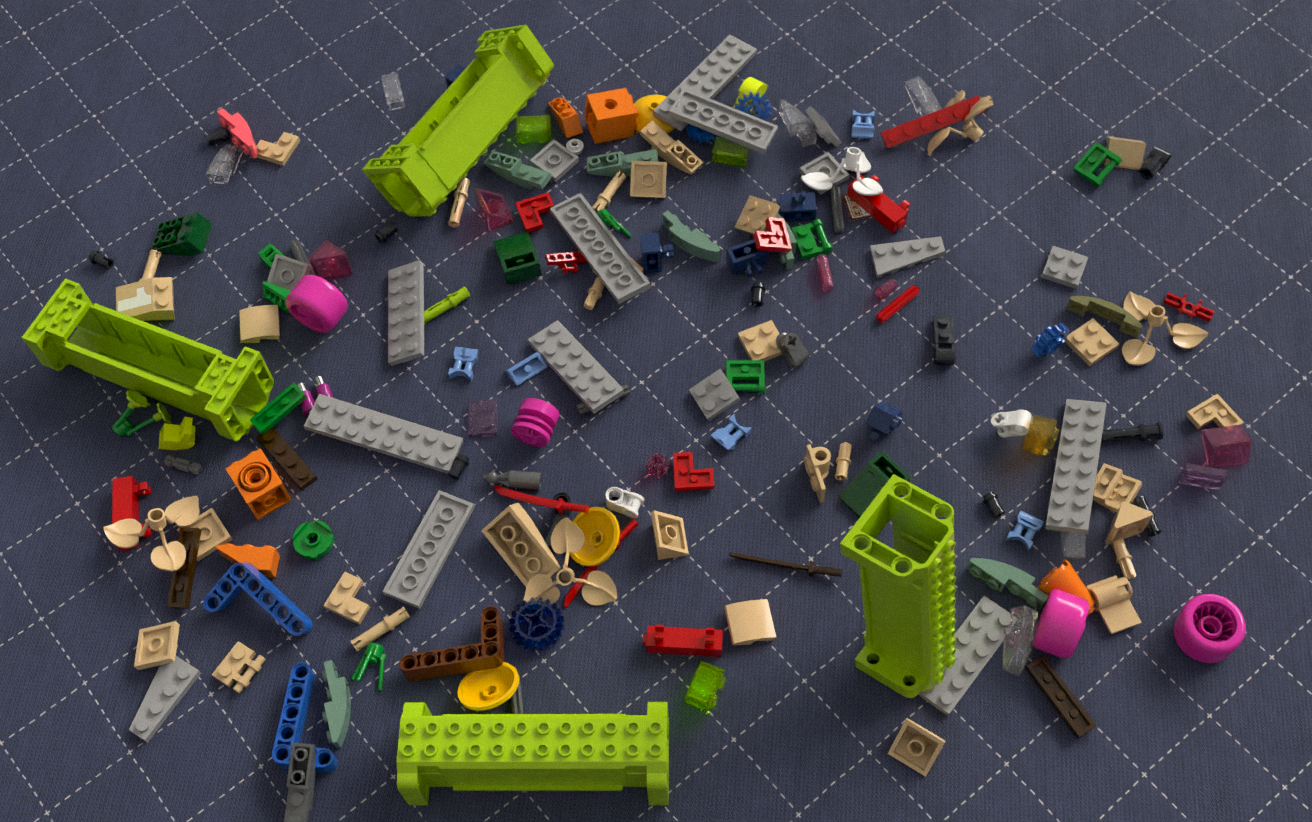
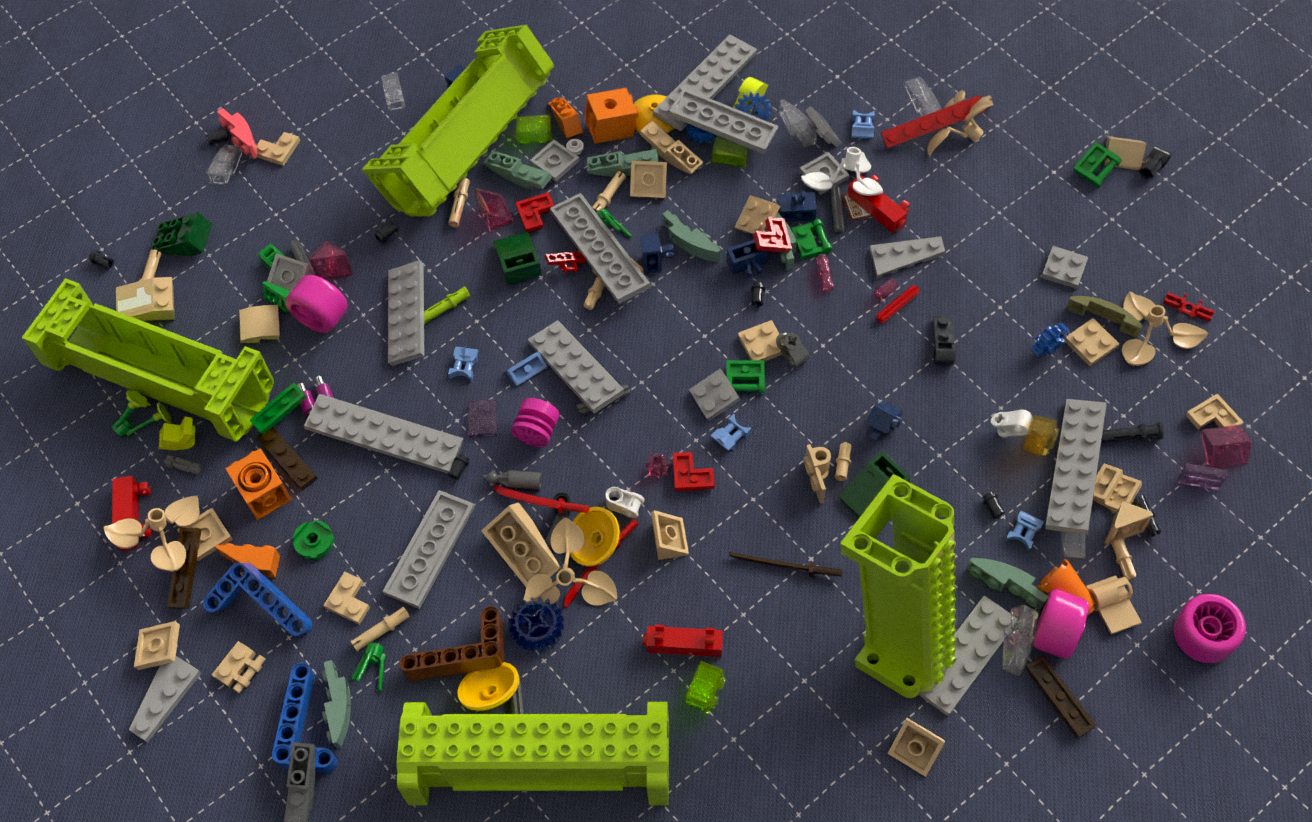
tan slope [724,599,776,645] -> none

